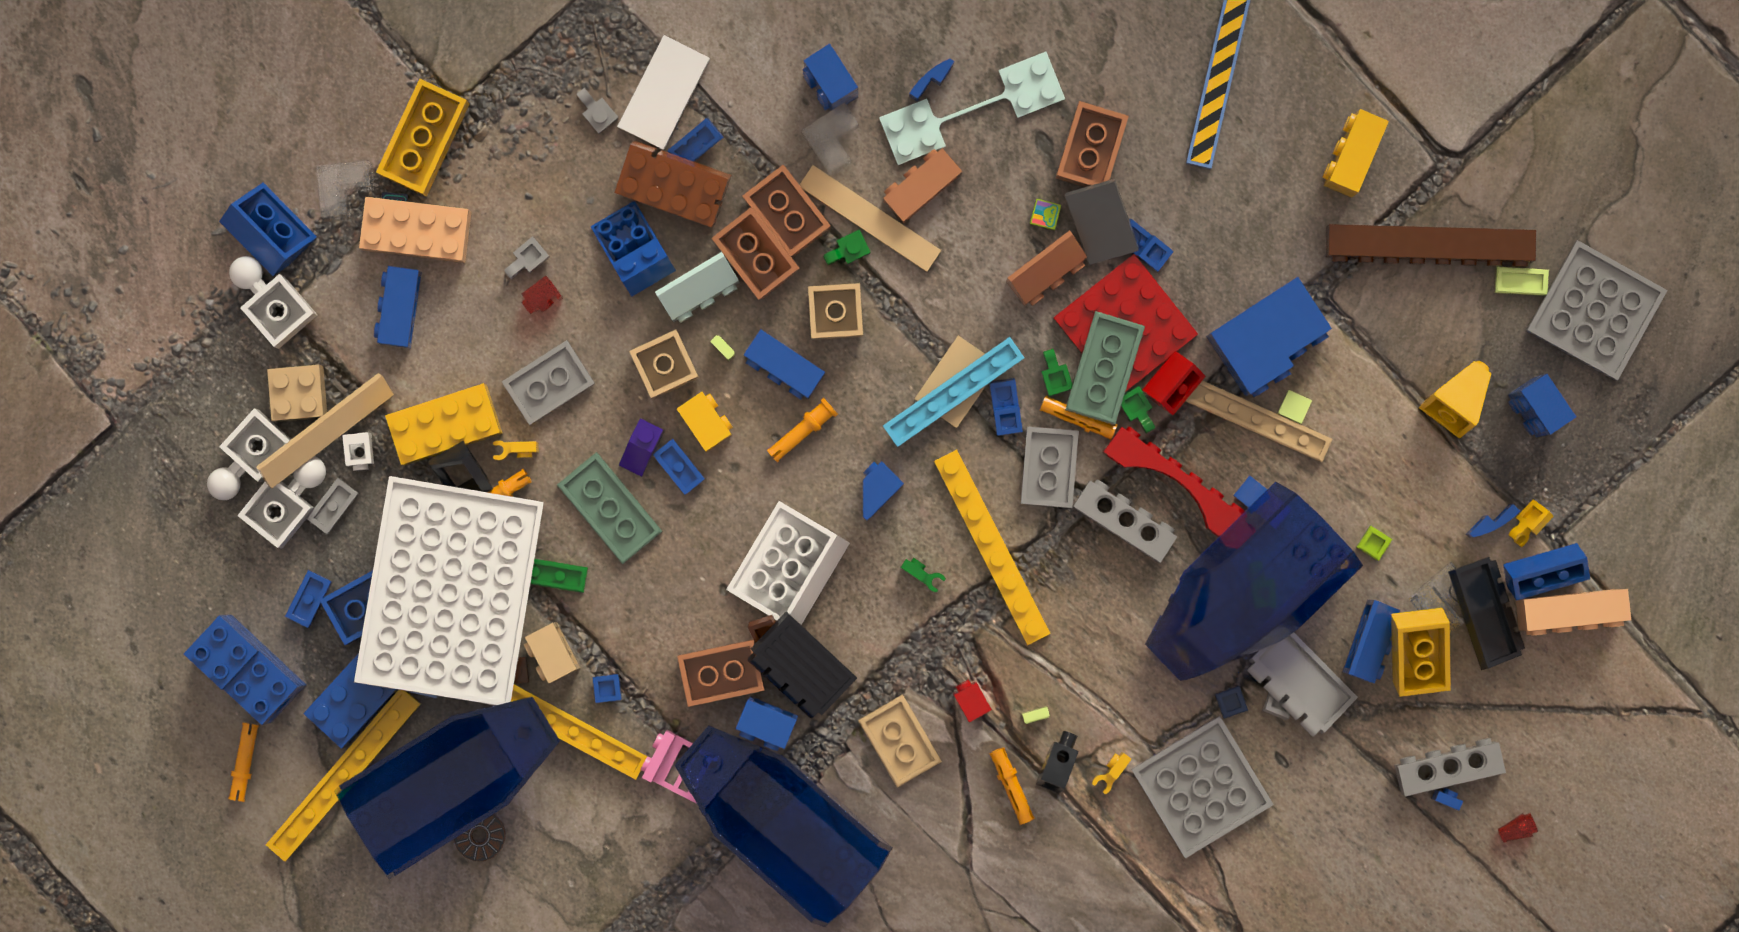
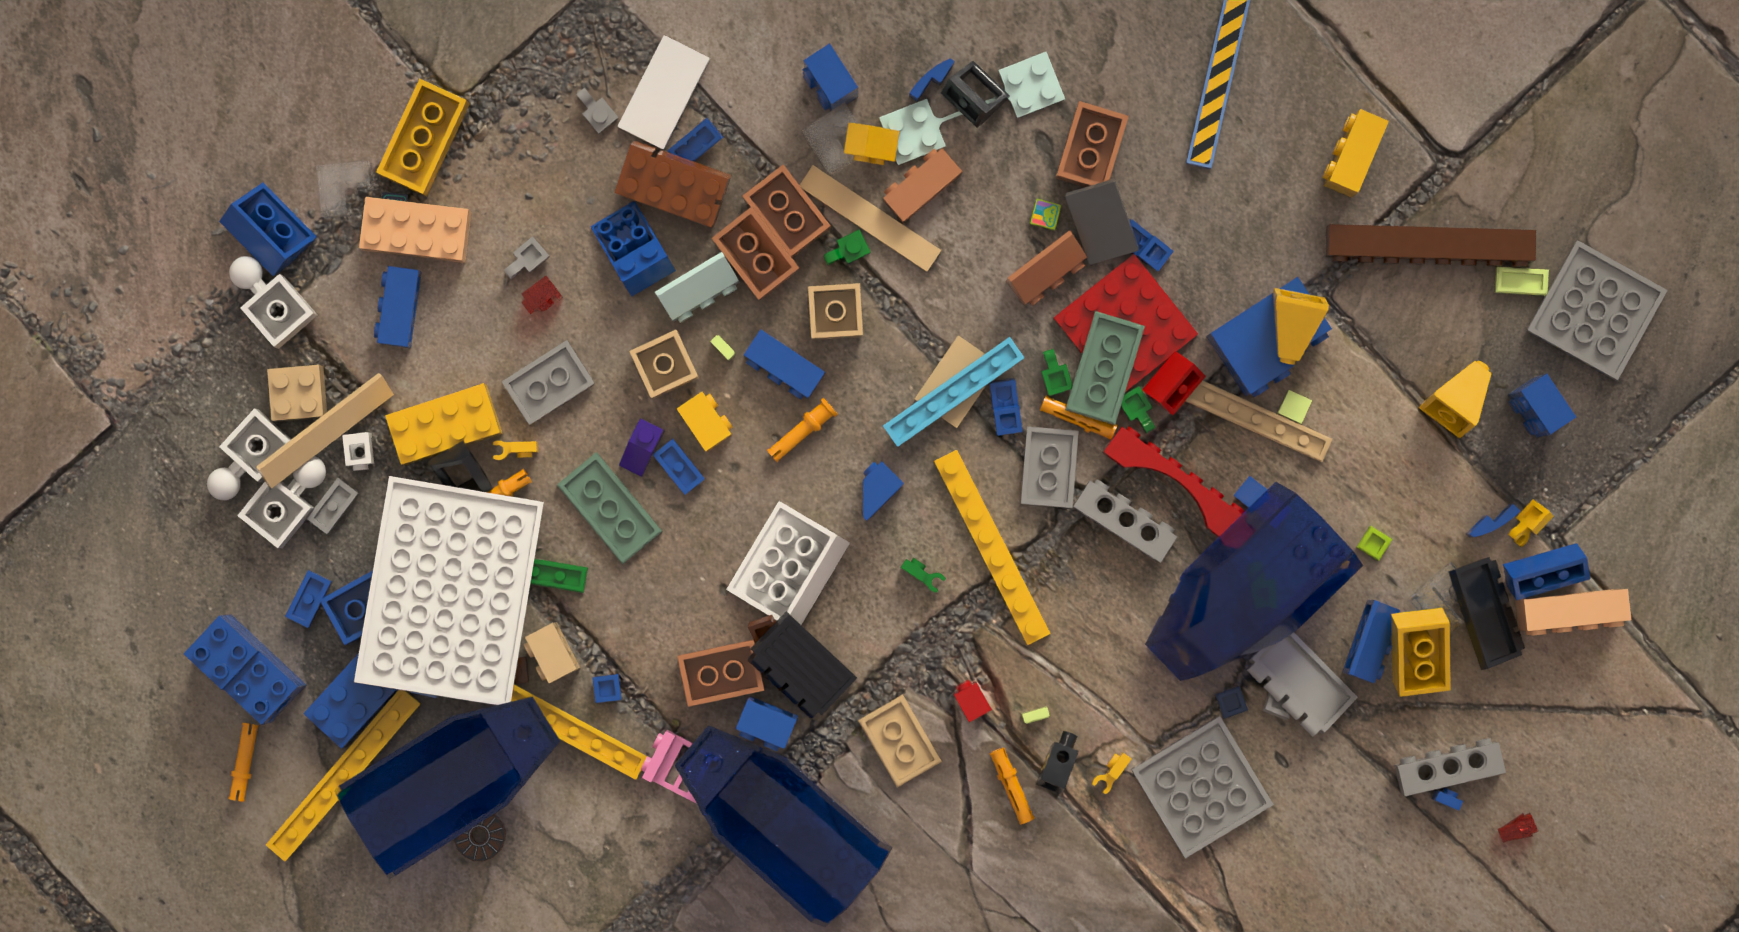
none -> yellow brick [844,122,900,165]
none -> black tile [941,61,1010,128]
none -> yellow slope [1273,288,1329,365]

